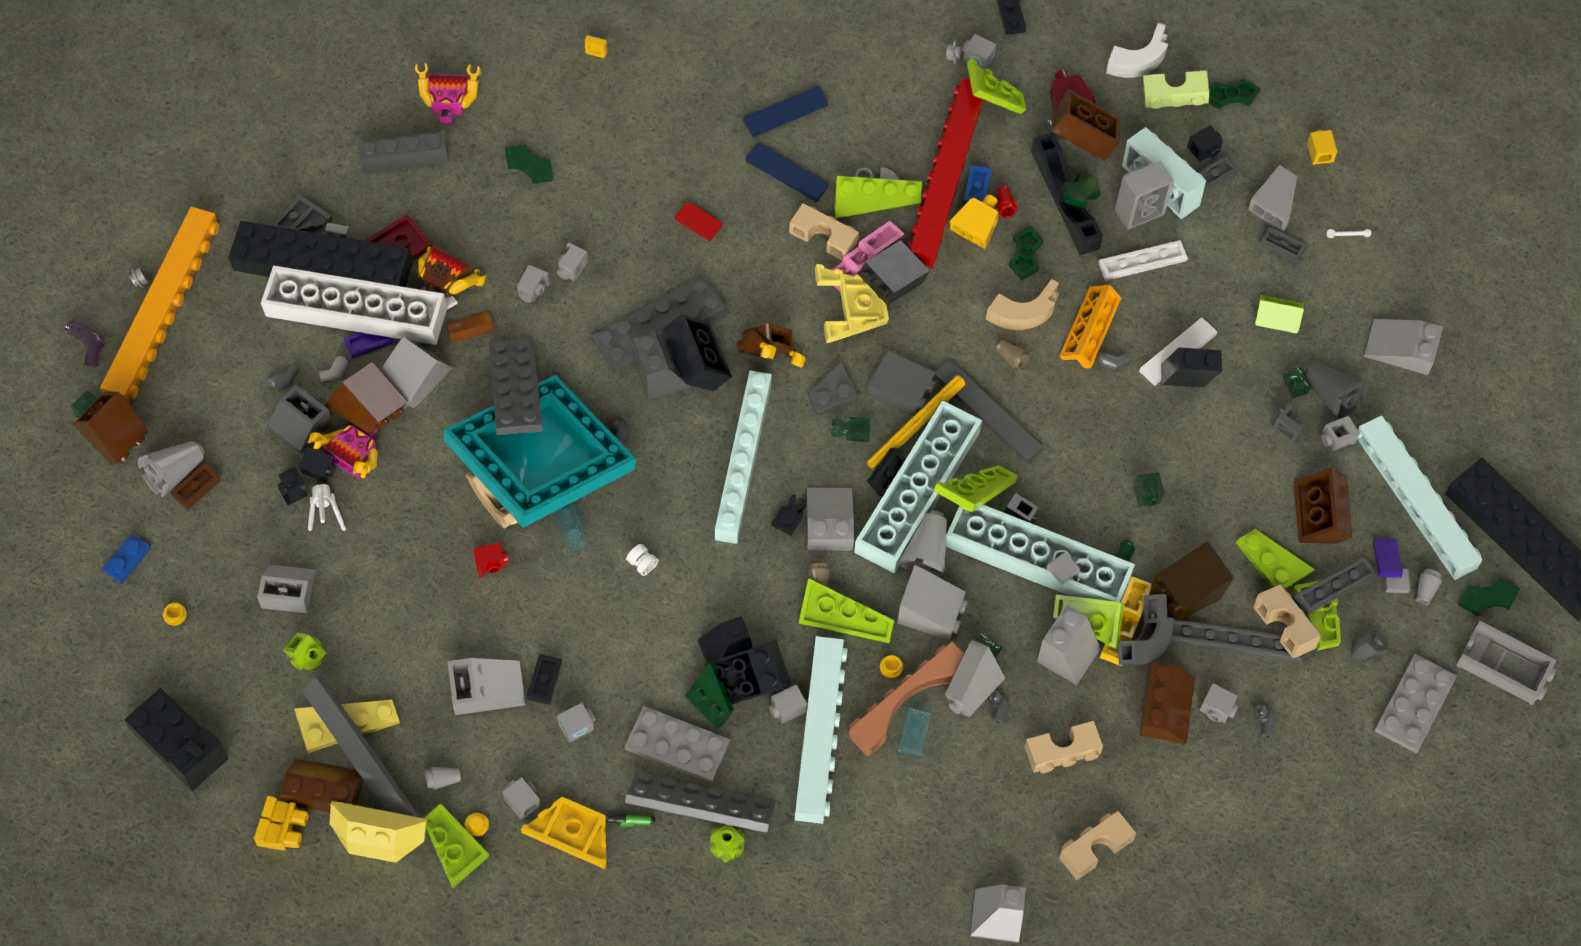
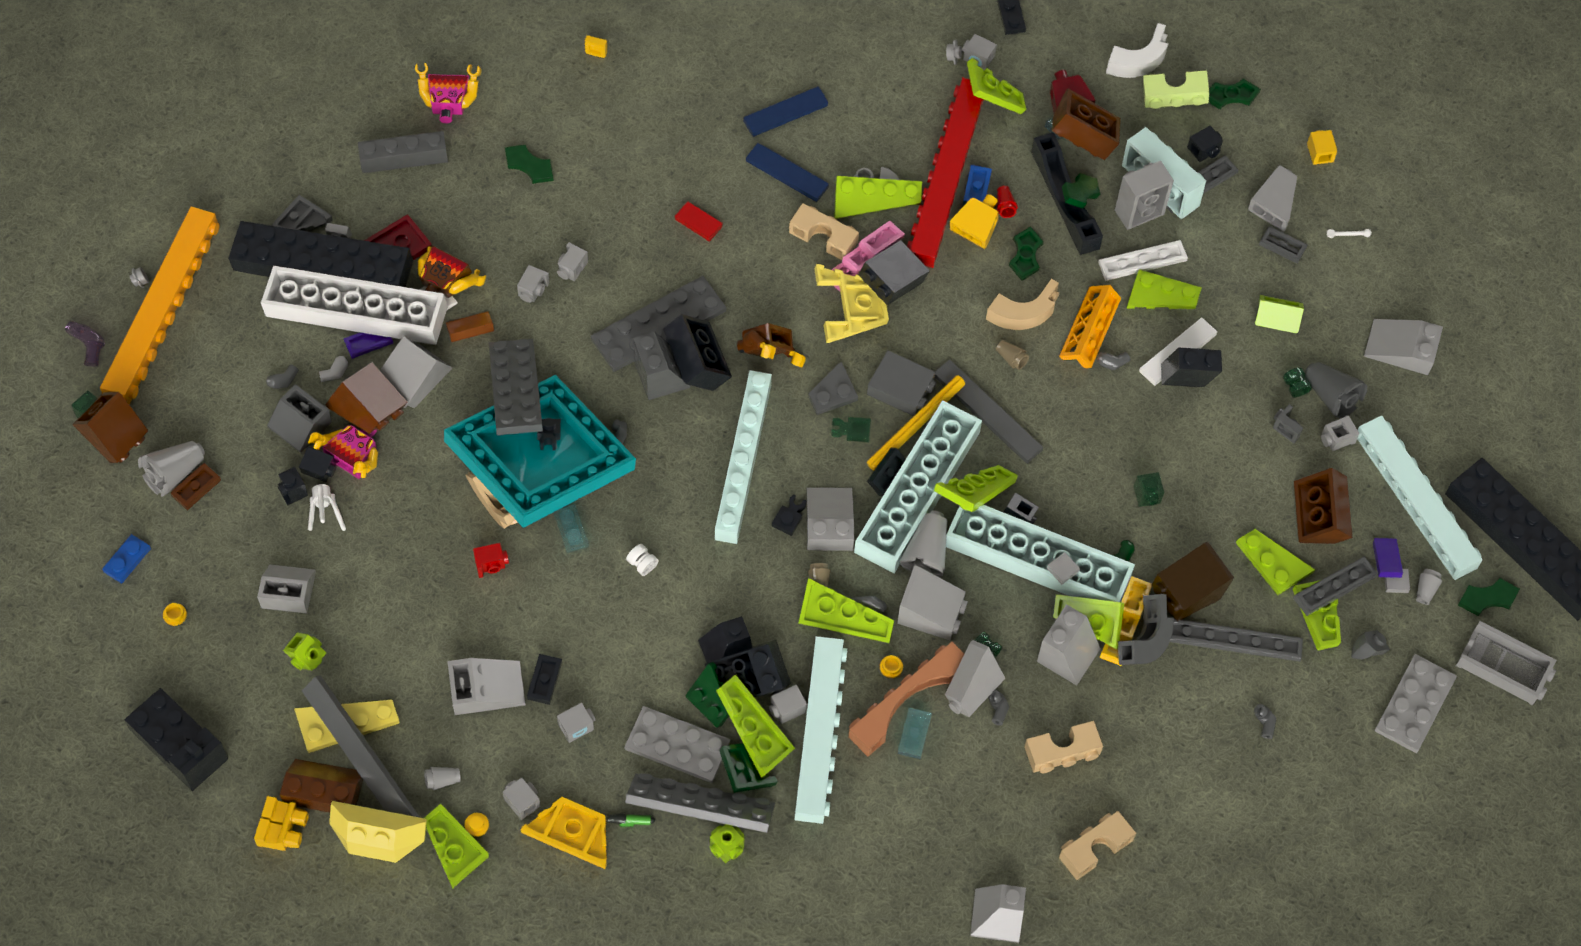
reddish brown slope [1140,661,1195,744] -> none
light grey brick [1200,684,1239,723] -> none
tan arch [1253,585,1321,659] -> none
none -> black plate [537,418,561,450]
none -> lime wing [716,675,795,778]
none -> dark green wing [719,743,778,793]
none -> dark grey arm [852,596,887,614]
none -> lime wing [1127,269,1202,309]

